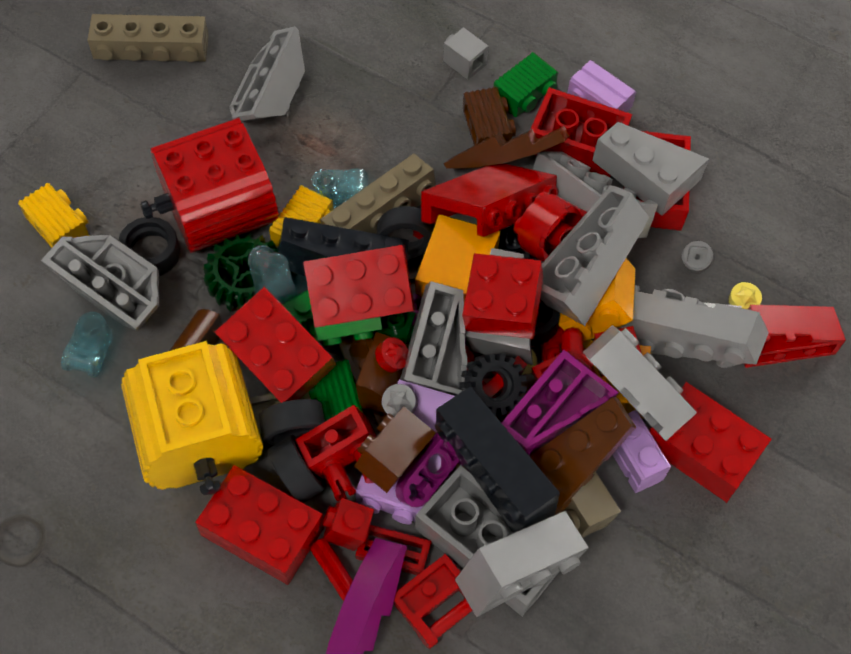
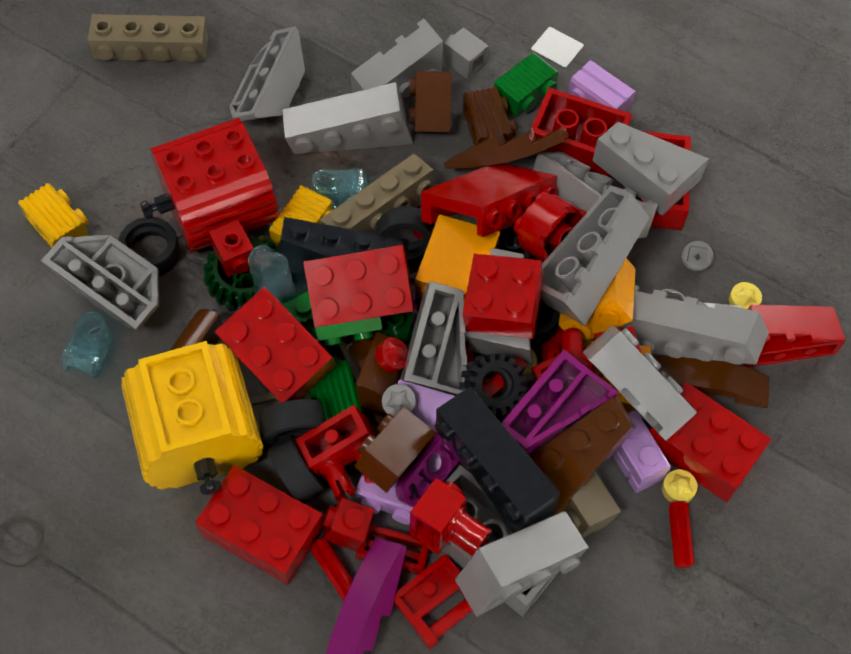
none -> red brick [209,219,257,277]
none -> light grey wedge [282,82,413,154]
none -> light grey wedge [351,18,443,98]
none -> reddish brown brick [409,71,452,132]
none -> red brick [409,478,492,556]
none -> white sticker [531,27,584,67]
none -> reddish brown slope [653,355,769,408]
none -> light yellow tile [662,469,698,503]
none -> red axle [669,501,694,568]

